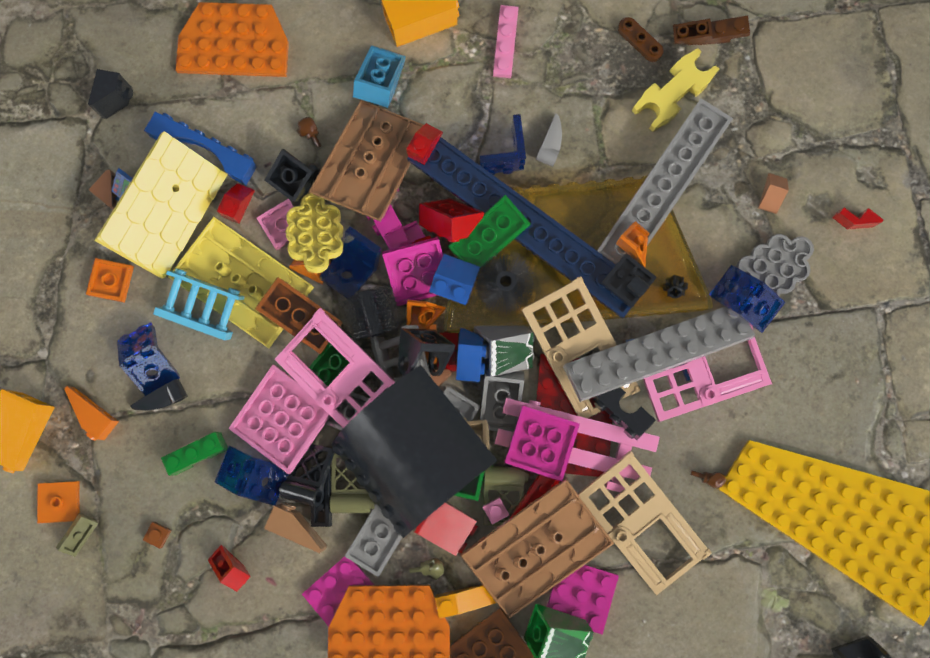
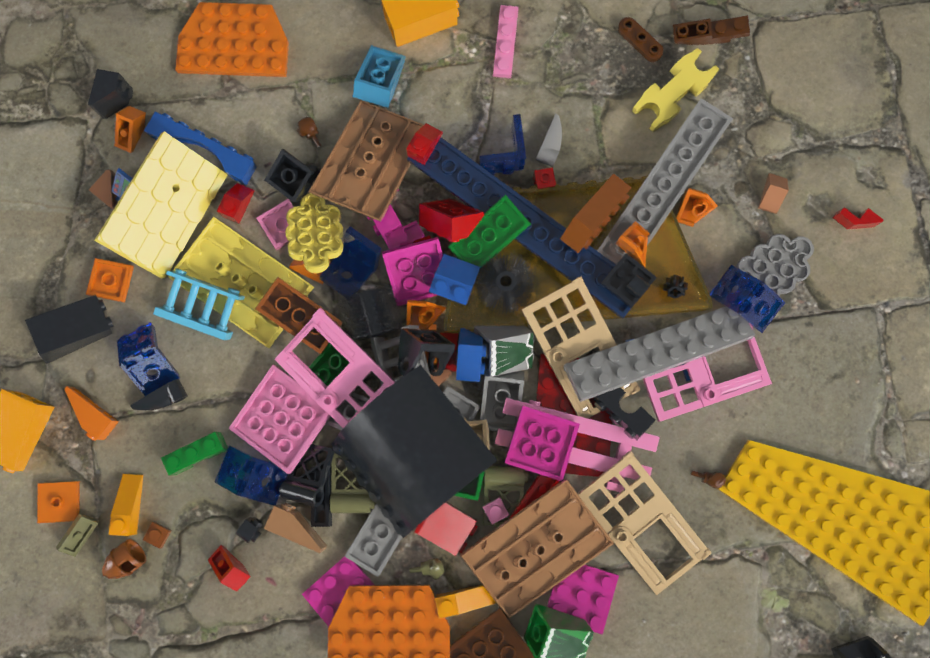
none -> black slope [25,295,114,364]
none -> dark orange helmet [102,539,146,579]
none -> light orange slope [109,474,144,536]
none -> orange slope [114,106,146,153]
none -> black plate [236,517,263,543]
none -> red bracket [533,167,556,189]
none -> dark orange brick [560,173,632,253]
none -> orange slope [675,188,718,227]

